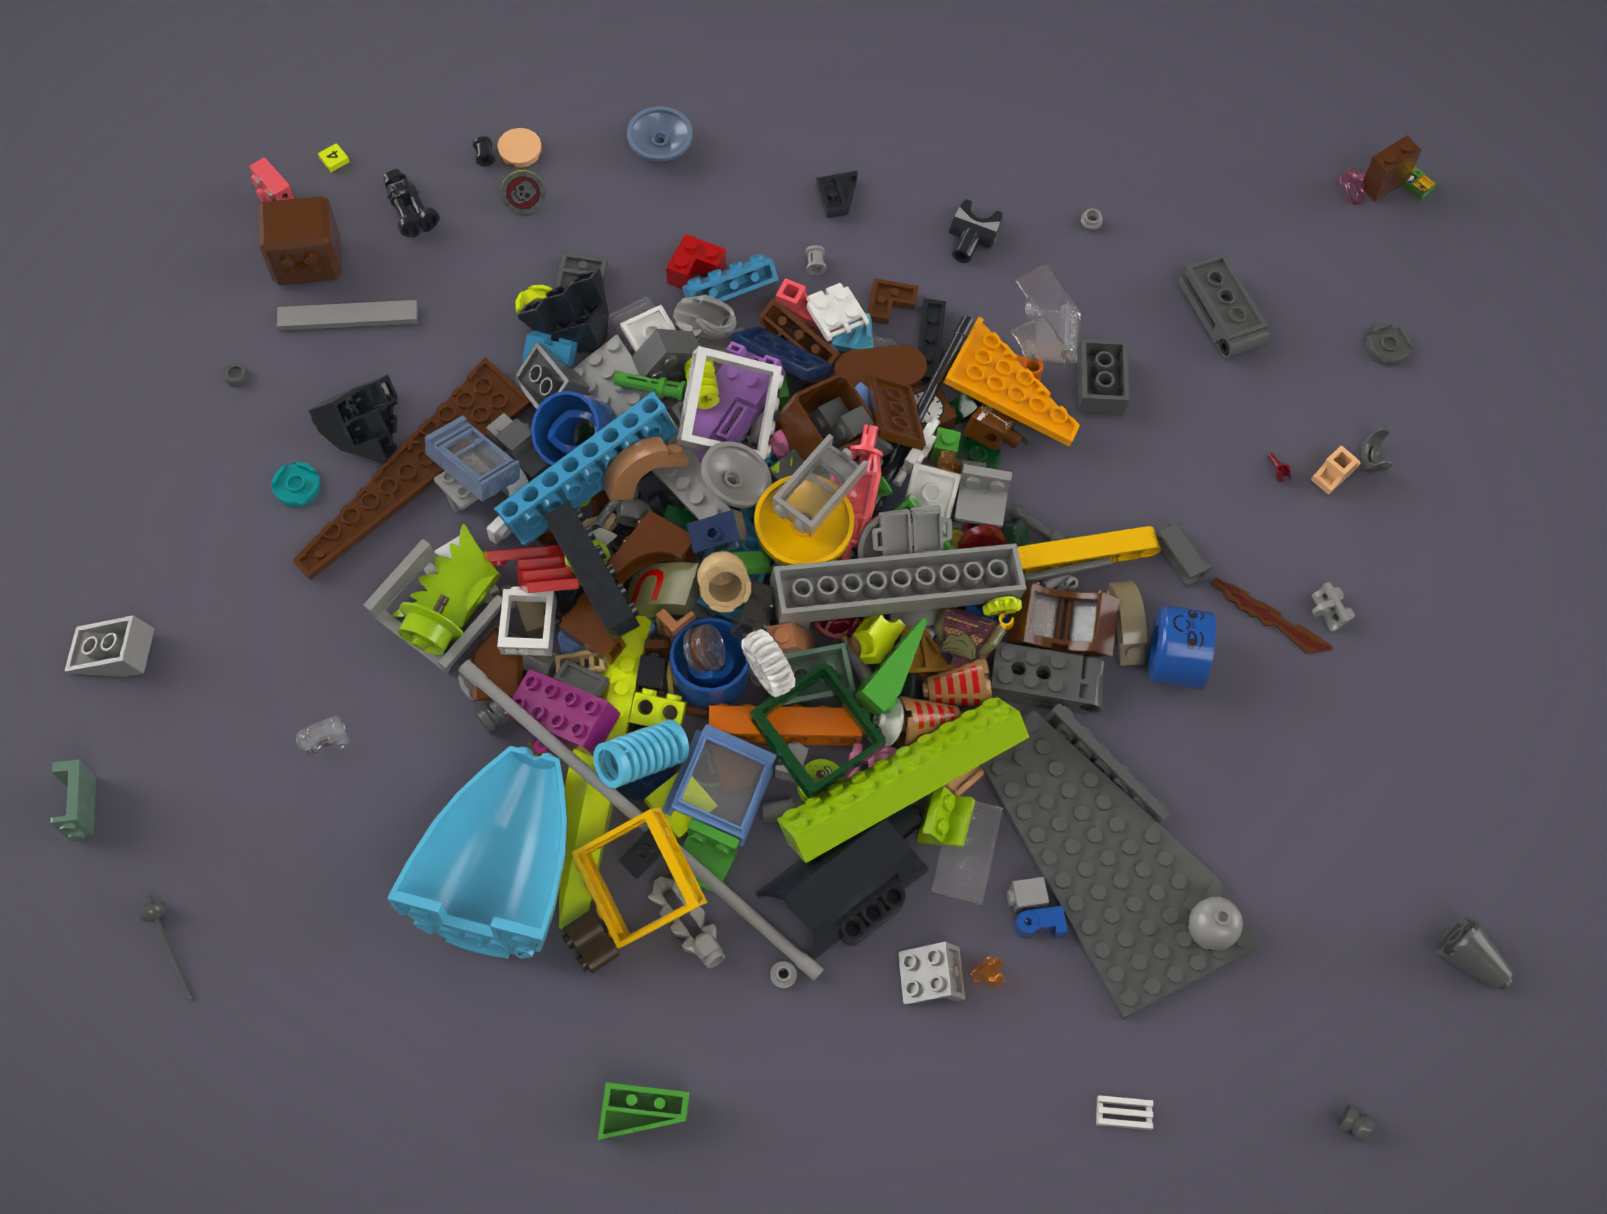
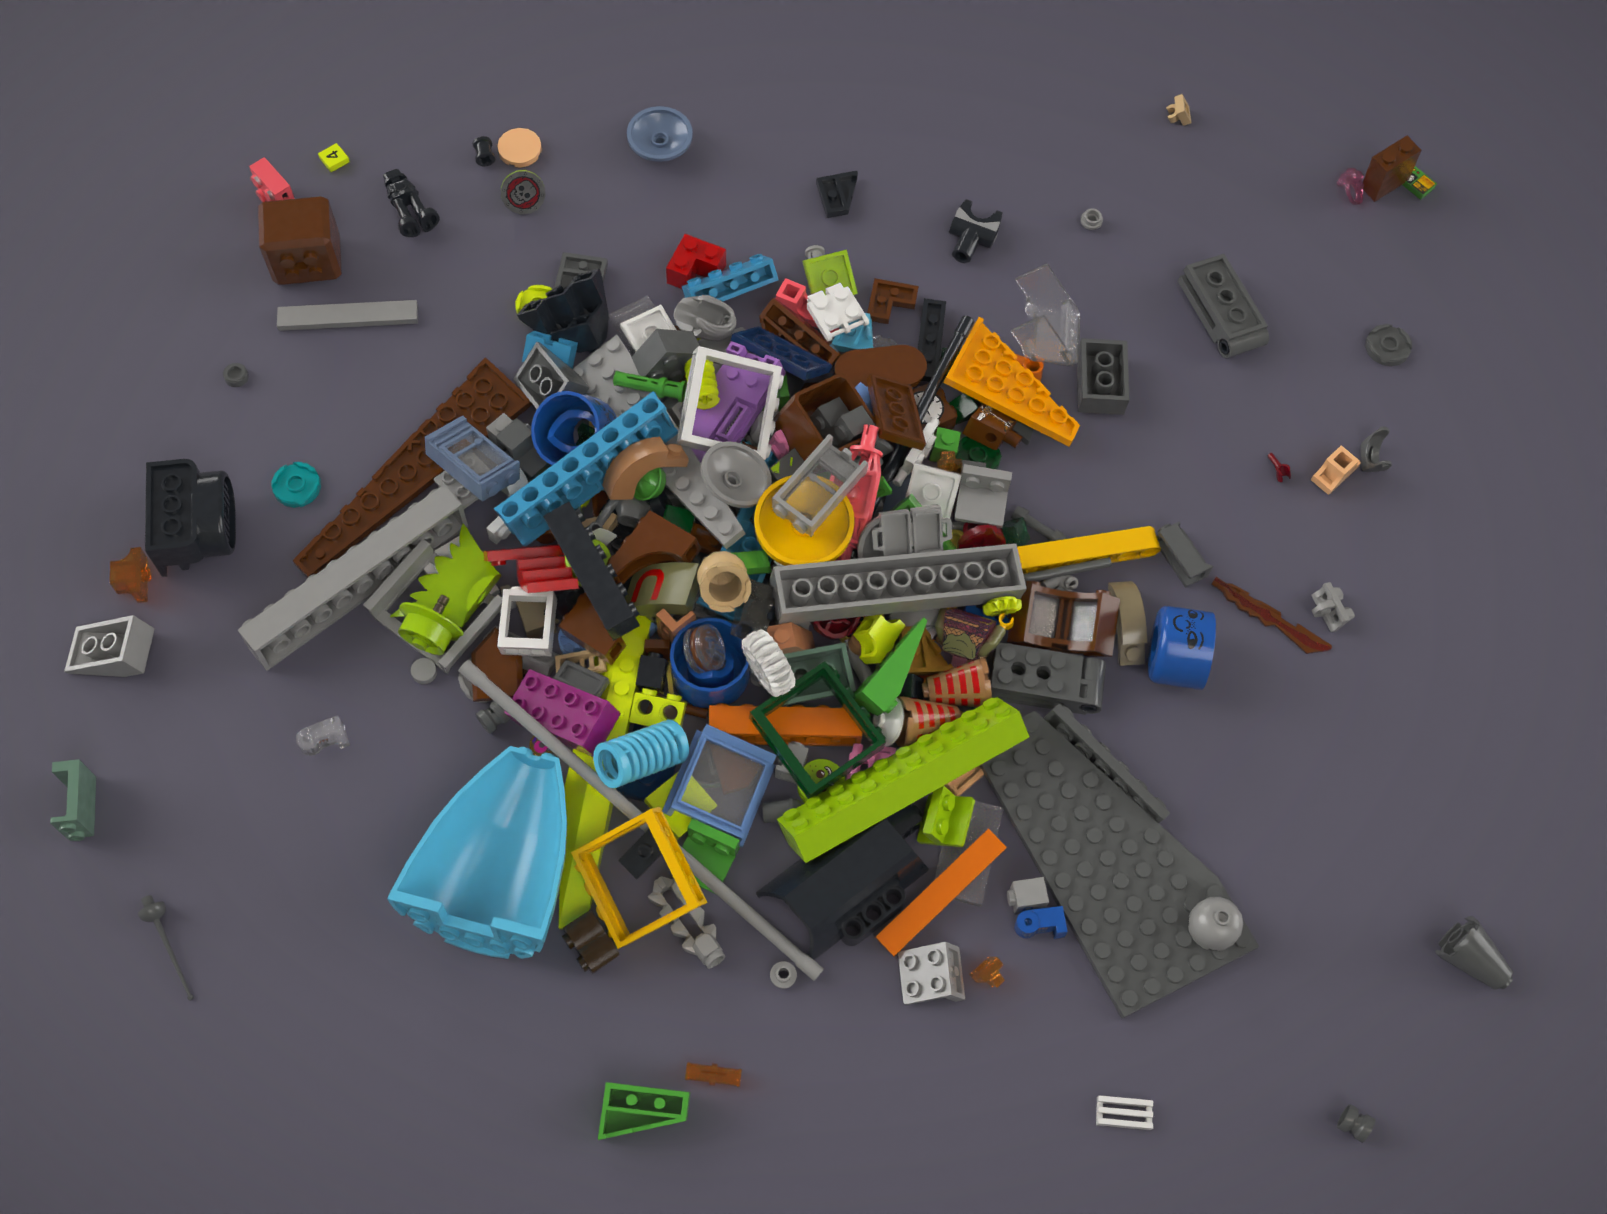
black brick [309,374,398,462] -> none
dark blue brick [687,509,748,558] -> none
none -> clear orange brick [110,547,151,603]
none -> black brick [145,459,236,577]
none -> light grey brick [238,485,468,671]
none -> light grey tile [411,658,437,684]
none -> bright green hat [634,467,666,501]
none -> clear orange pin [685,1062,742,1087]
none -> lime tile [802,249,858,295]
none -> orange tile [875,828,1007,957]
none -> tan tile [1166,94,1191,126]

